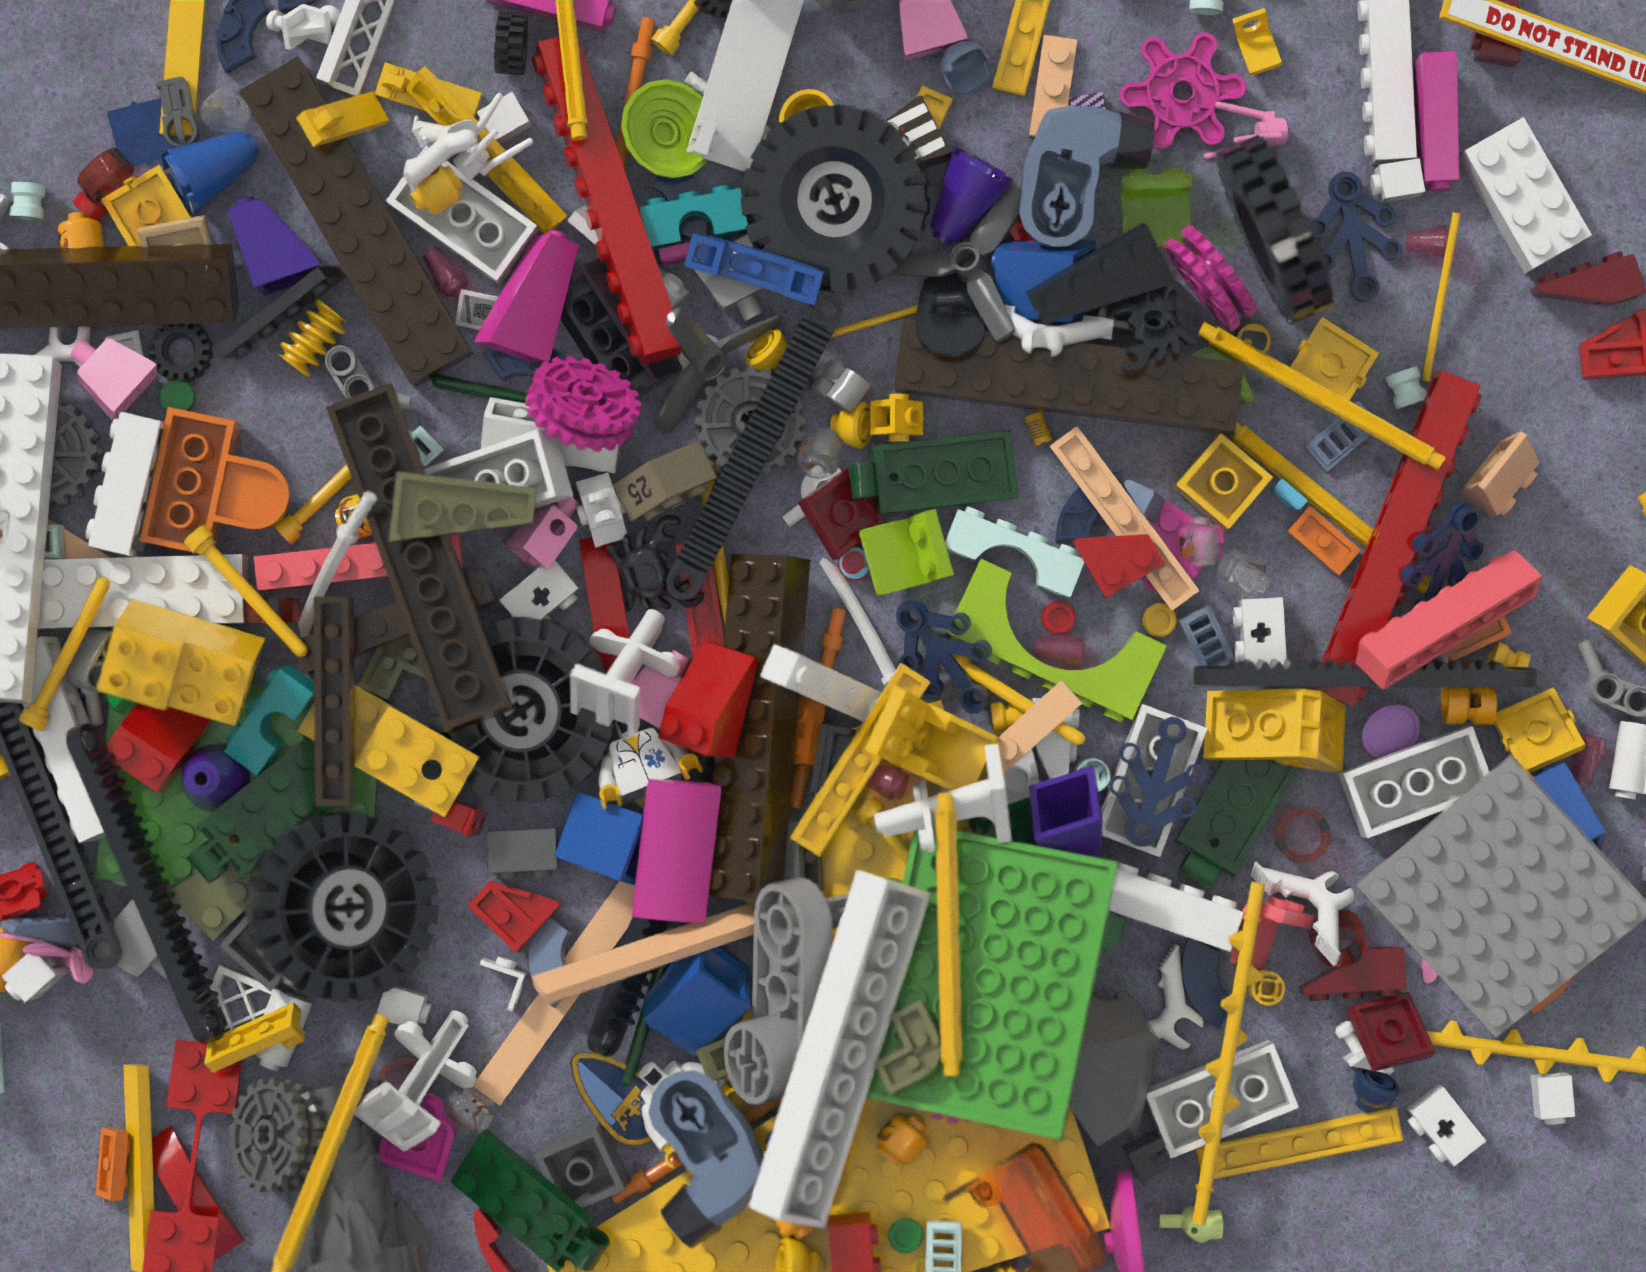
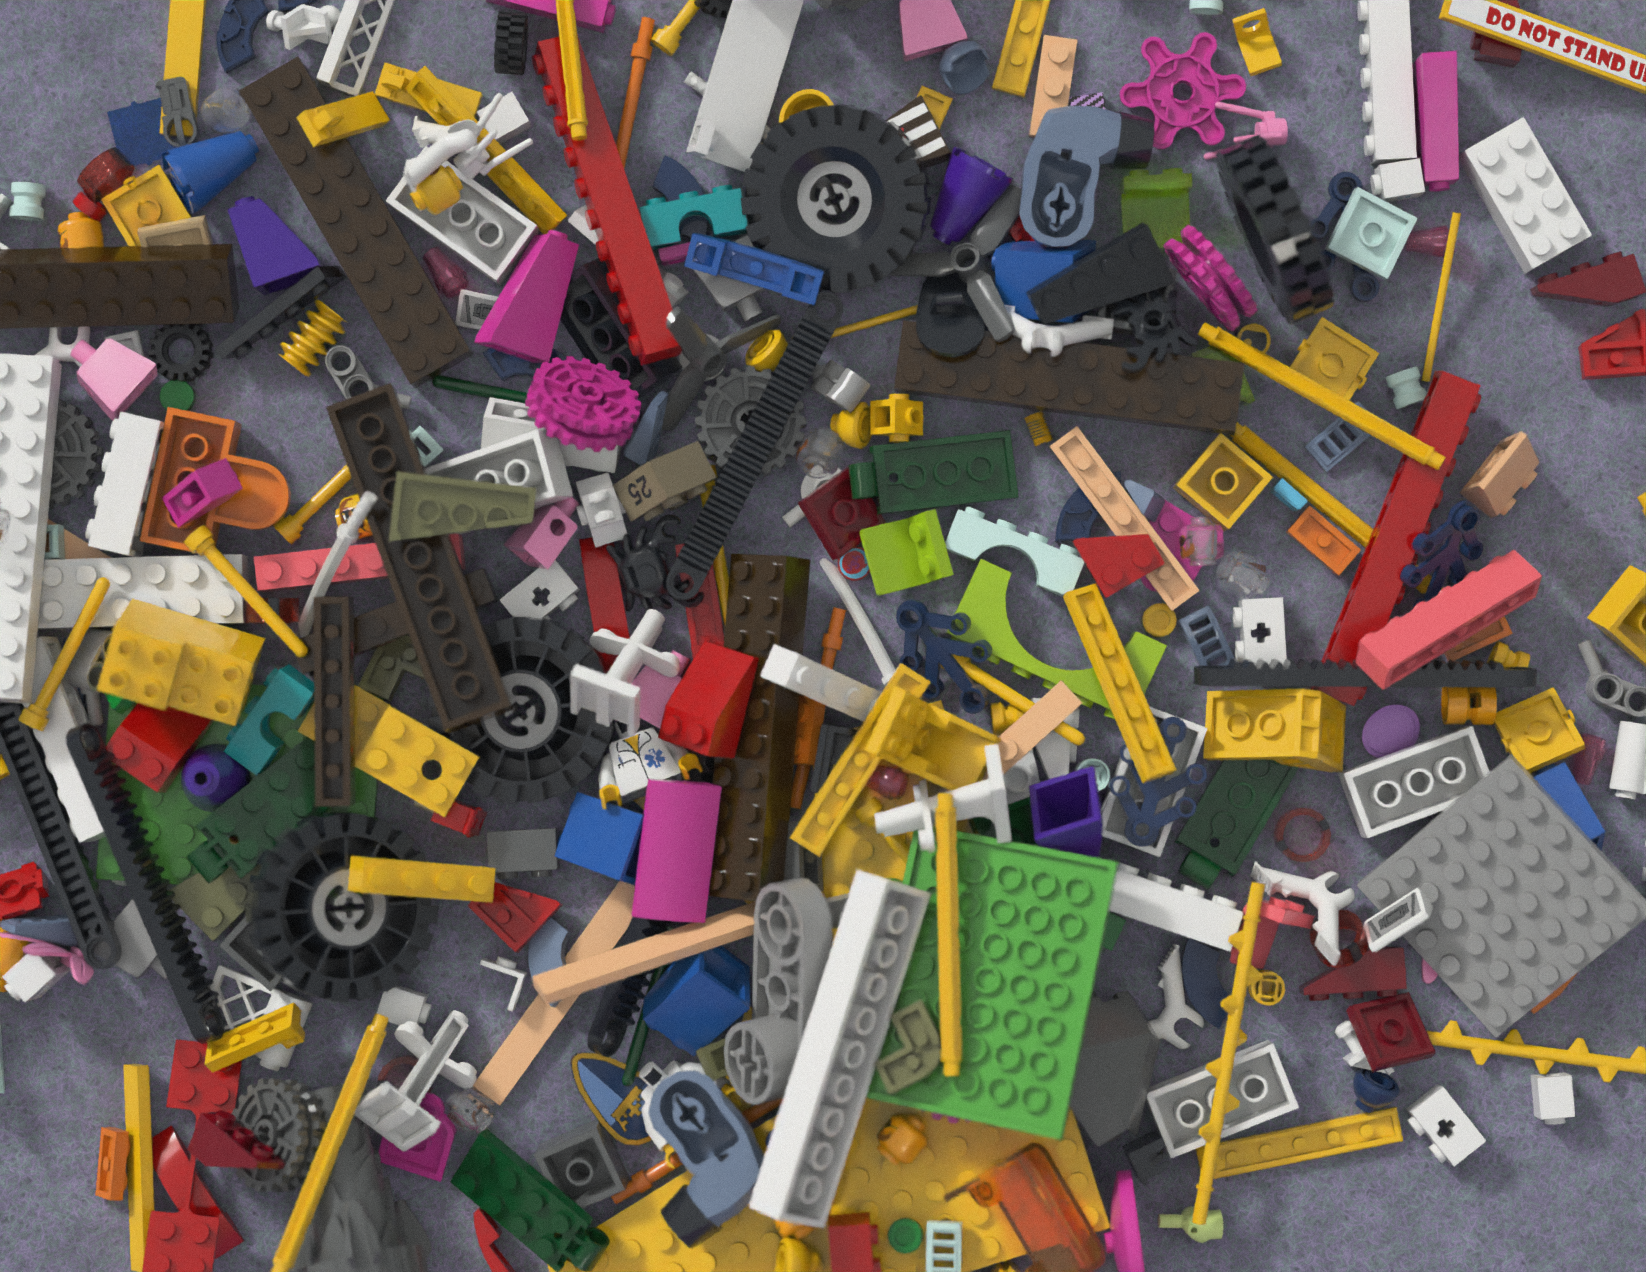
lime hat [621,79,708,178] -> none
clear pink cone [1034,634,1085,668] -> none
red tile [1041,601,1076,635] -> none
none -> dark pink slope [162,458,243,528]
none -> dark red slope [187,1111,285,1169]
none -> yellow brick [348,856,496,903]
none -> sand blue slope [624,390,669,466]
none -> yellow tile [1063,583,1176,783]
none -> light aqua plate [1325,187,1417,280]
none -> slope [1364,888,1433,953]

